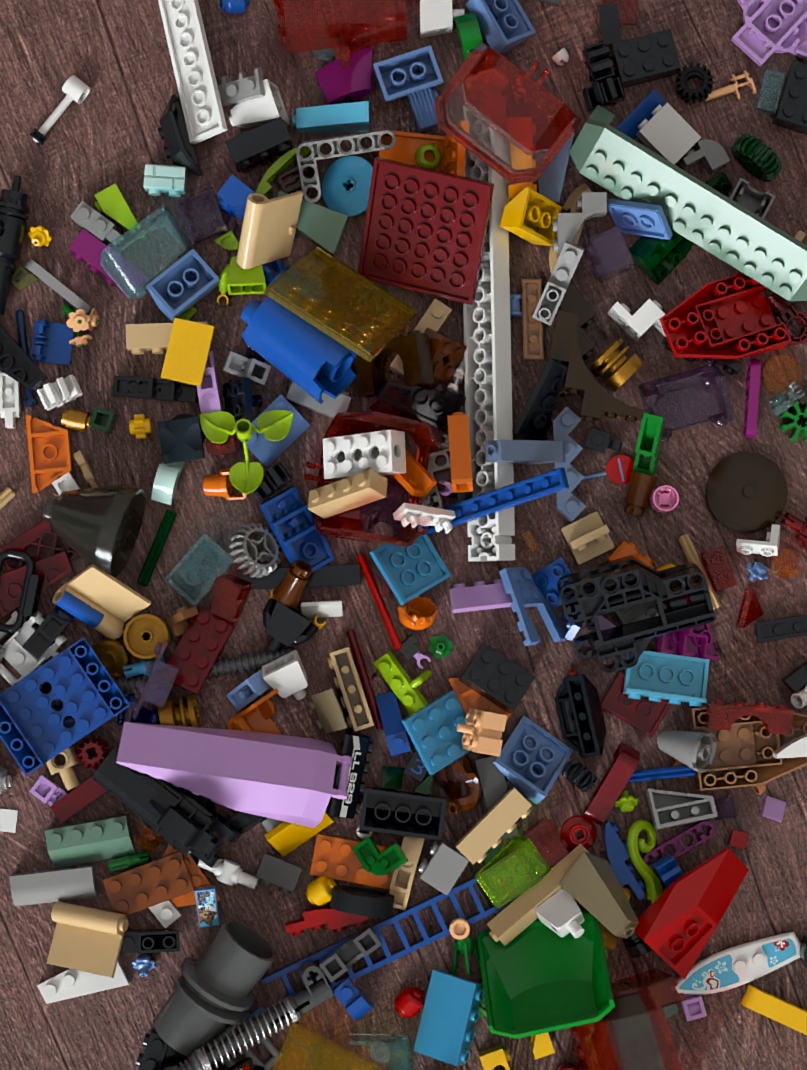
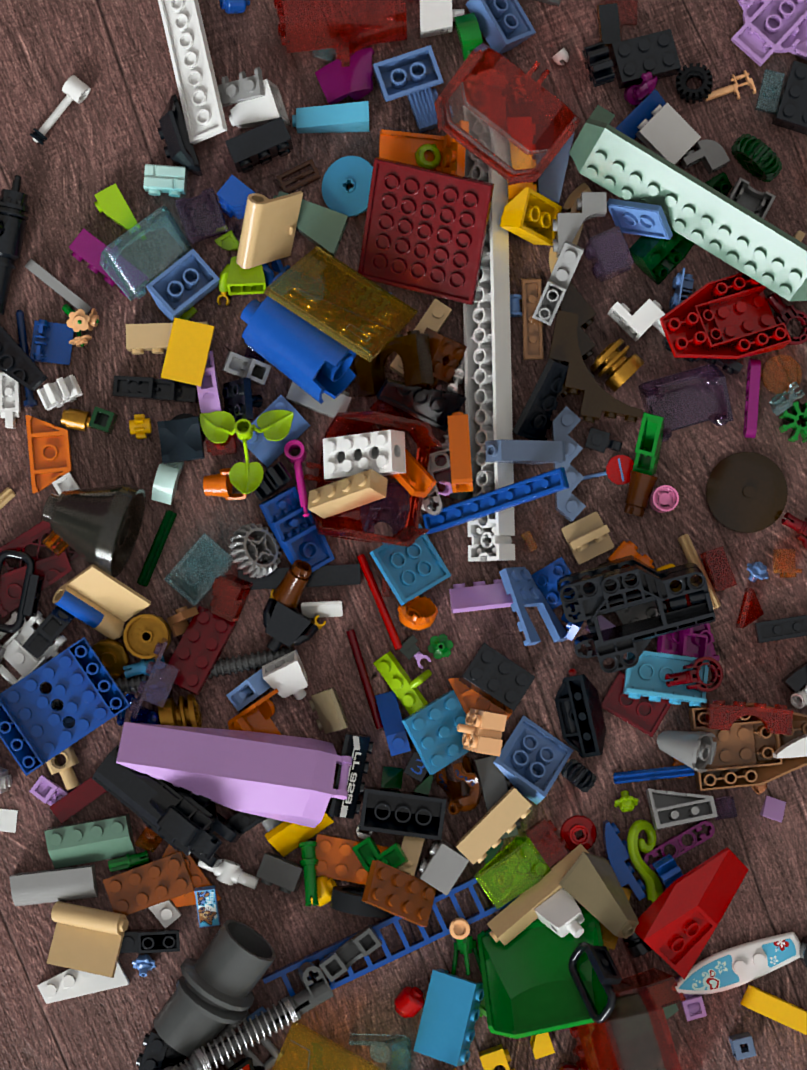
olive slope [11,264,38,290] -> none
yellow plant [28,225,52,247] -> none
light grey hinge [70,201,126,248] -> none
tan piece [73,450,110,505] -> none
dark red gear [76,735,111,770] -> none
lime slope [256,146,311,197] -> none
red slope [285,906,369,936] -> none
light grey beam [296,129,396,203] -> none
tan brick [327,647,375,732] -> none
blue brick [332,977,374,1021] -> none
white plate [393,503,456,534] -> none
black gear [582,77,626,112] -> none
dark red beam [583,742,640,825] -> none
red piece [728,829,748,849] -> none
white bracket [736,524,781,557] -> none
none -> clear orange tile [43,527,72,556]
none -> dark pink piece [284,440,310,517]
none -> green pin [299,841,319,906]
none -> dark orange plate [362,860,436,927]
none -> black bar [568,942,622,1024]
none -> magenta arm [624,71,658,105]
none -> dark red pin [665,657,723,692]
none -> medium blue hinge [669,268,694,309]
none -> sand blue piece [728,1031,757,1060]

